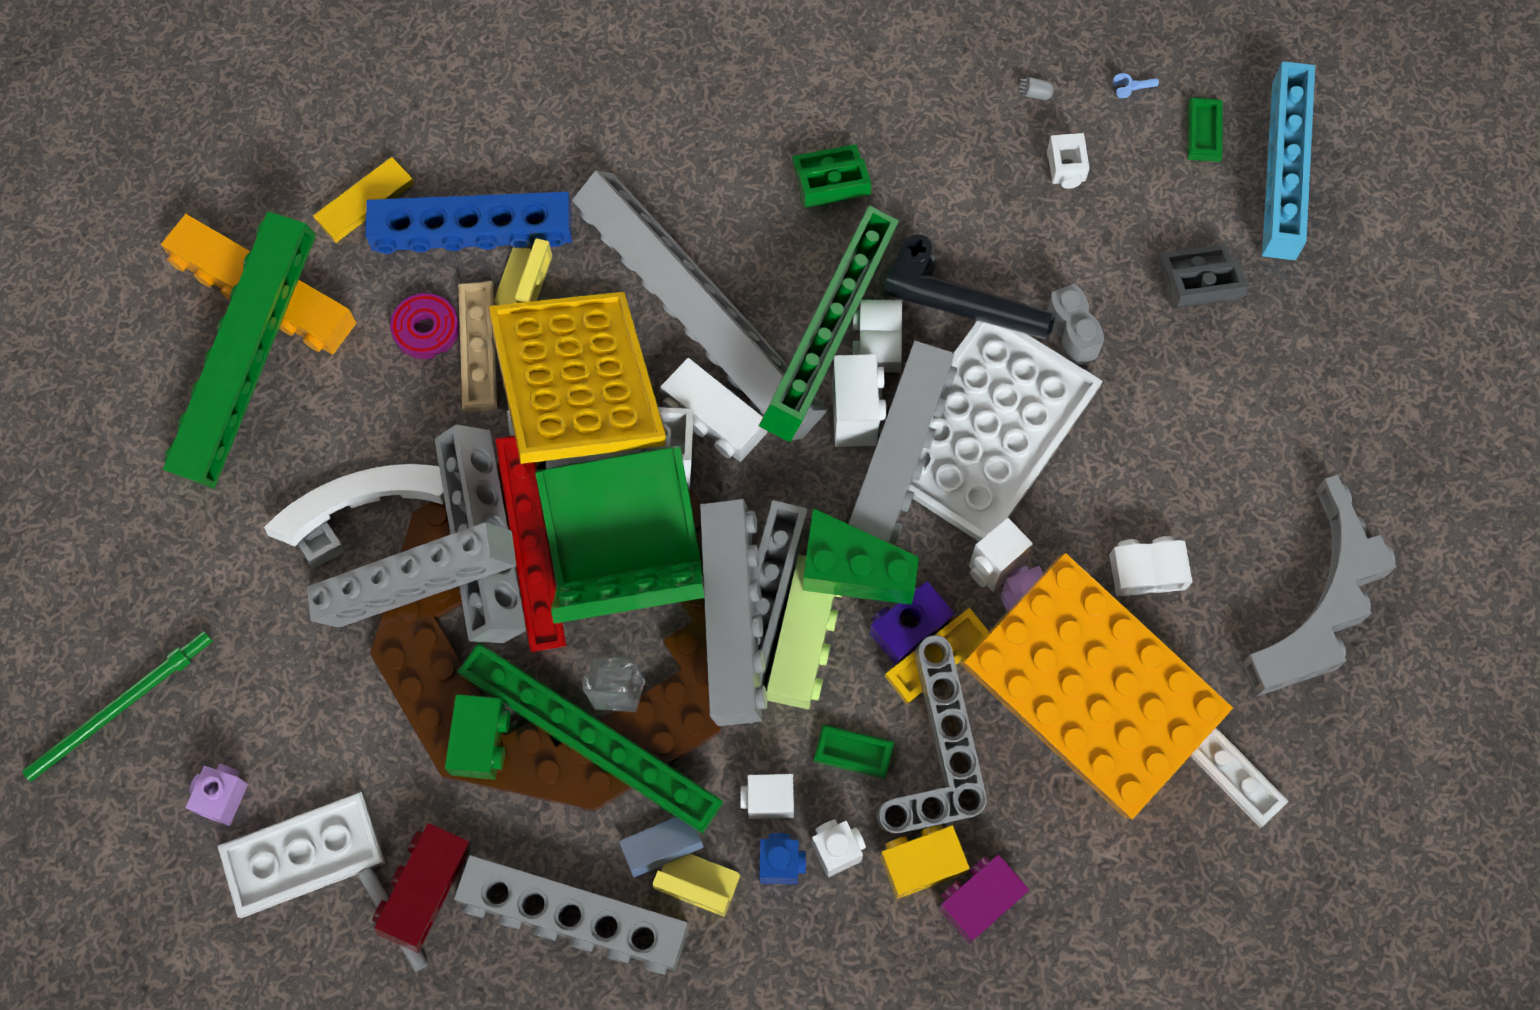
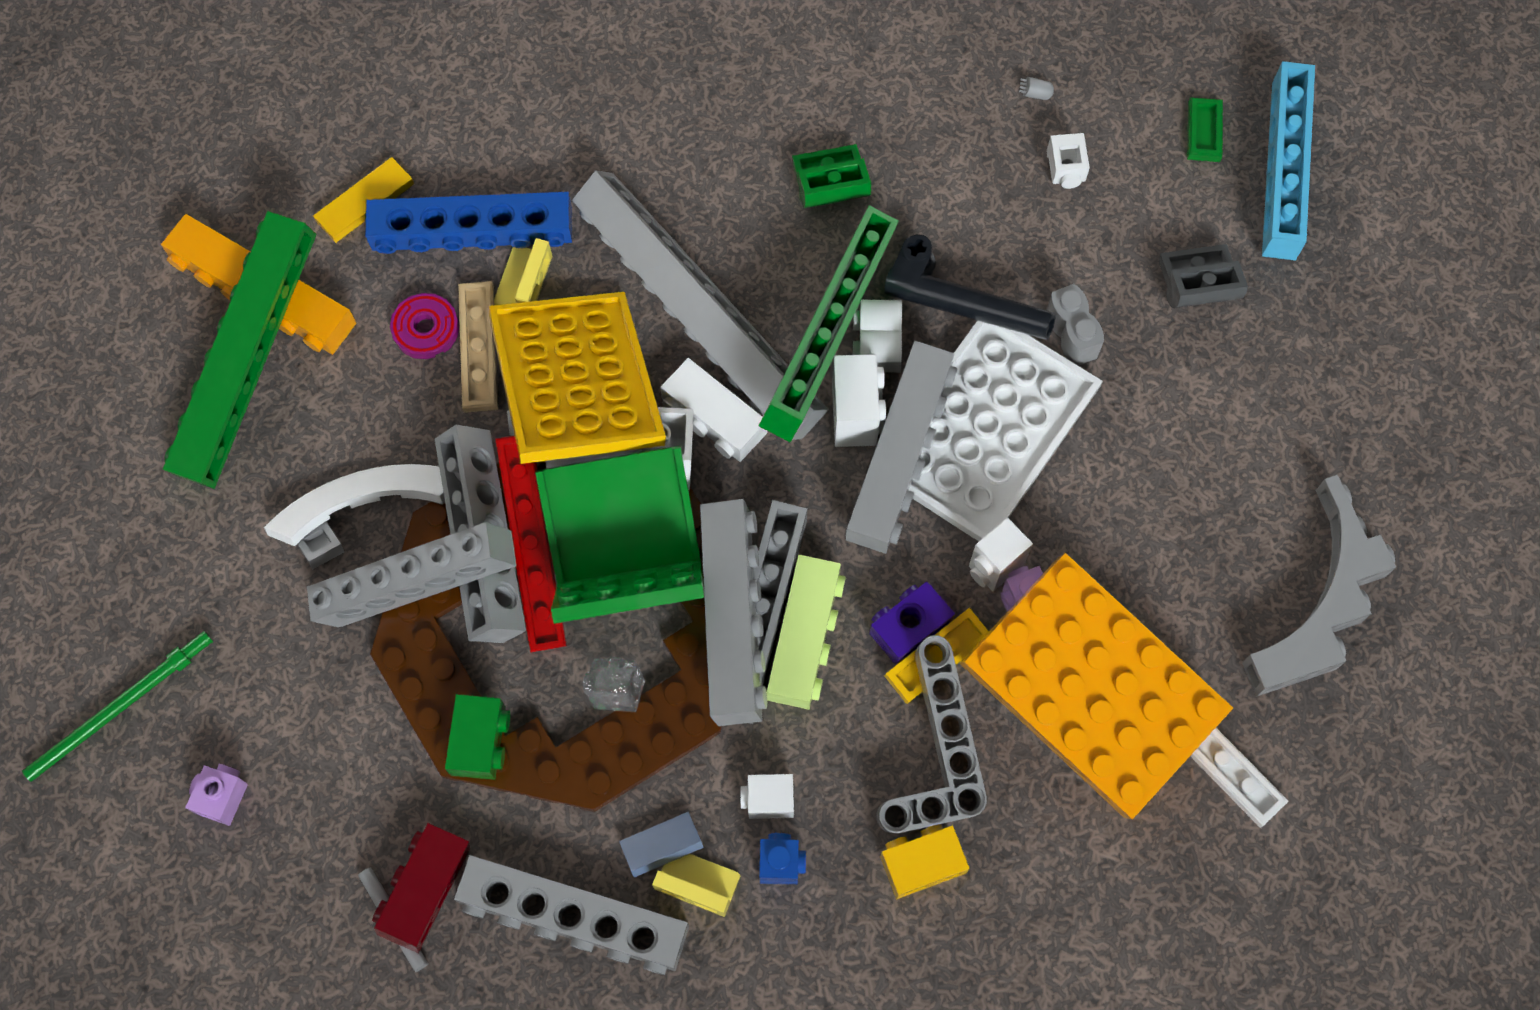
white tile [218,792,385,918] -> none
green tile [457,642,724,835] -> none
green wedge [803,508,919,605] -> none
white brick [811,820,866,877] -> none
green tile [814,724,894,779] -> none
magenta brick [939,854,1029,944] -> none
white brick [1109,536,1192,596] -> none
light blue hand [1113,73,1159,98] -> none

